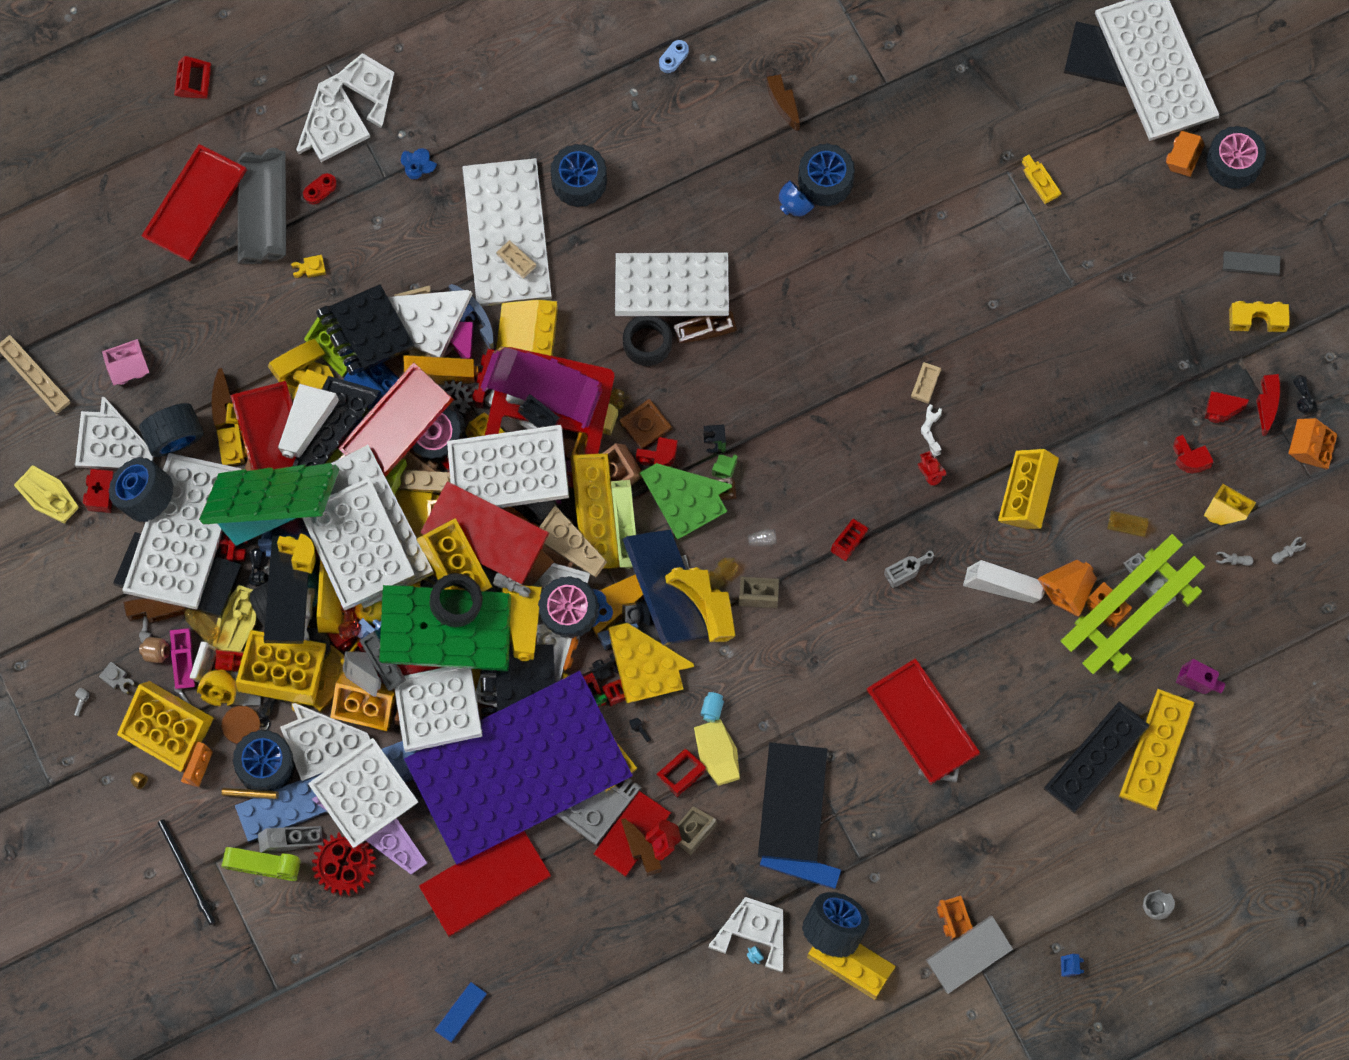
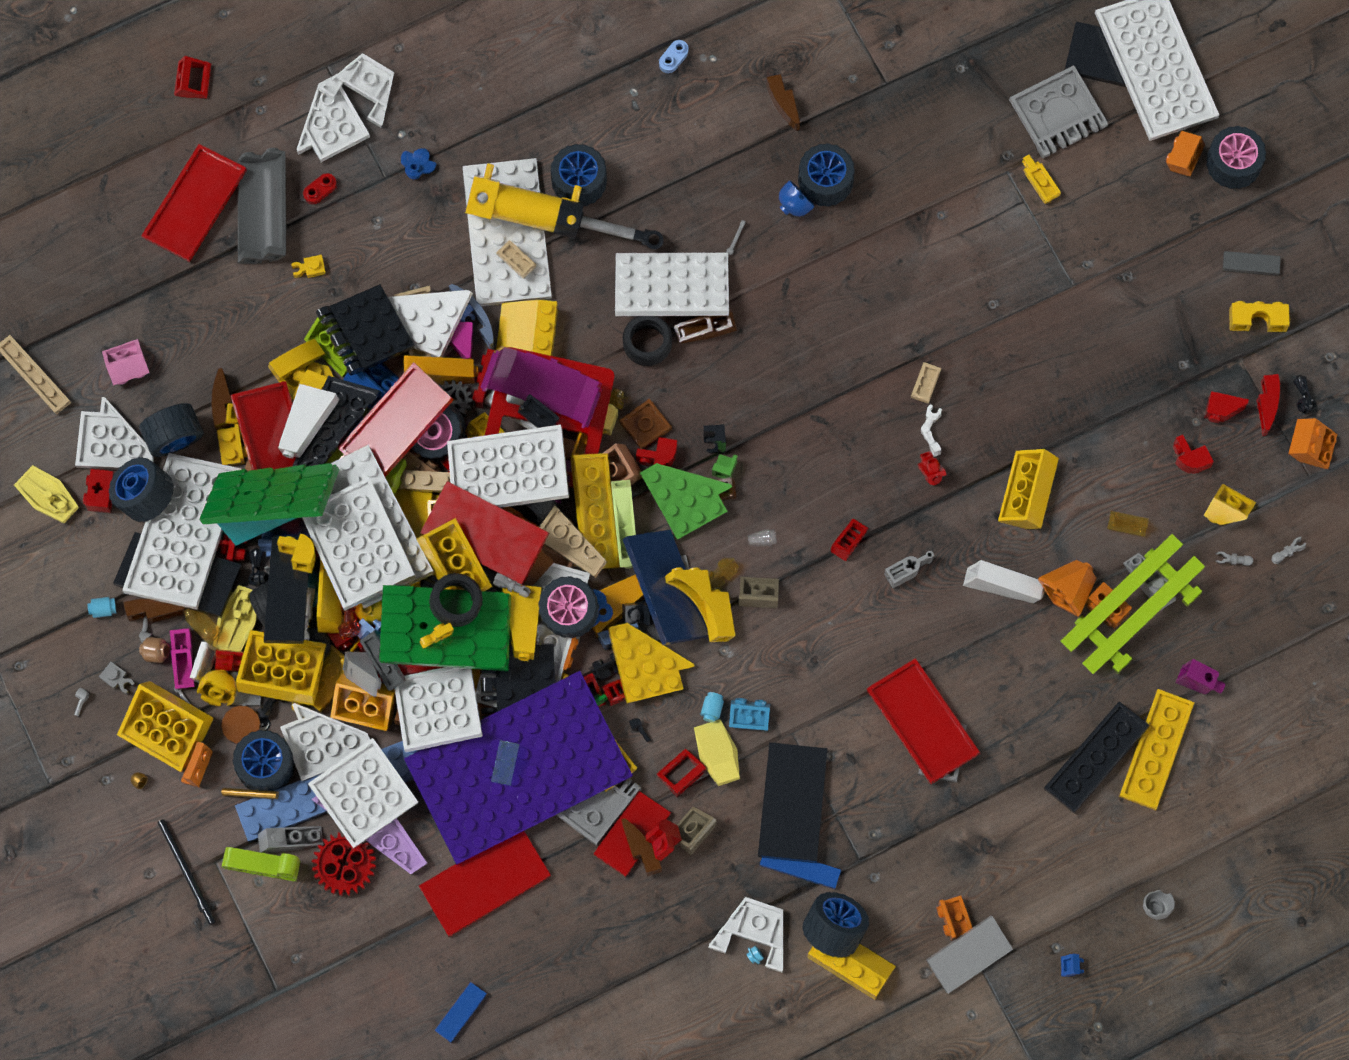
none -> medium azure brick [87,597,116,618]
none -> yellow plate [420,623,454,649]
none -> yellow piece [465,163,664,249]
none -> clear light blue slope [491,740,519,786]
none -> light grey hinge [726,220,746,255]
none -> dark azure bracket [729,698,770,731]
none -> light grey hinge [1009,65,1108,159]

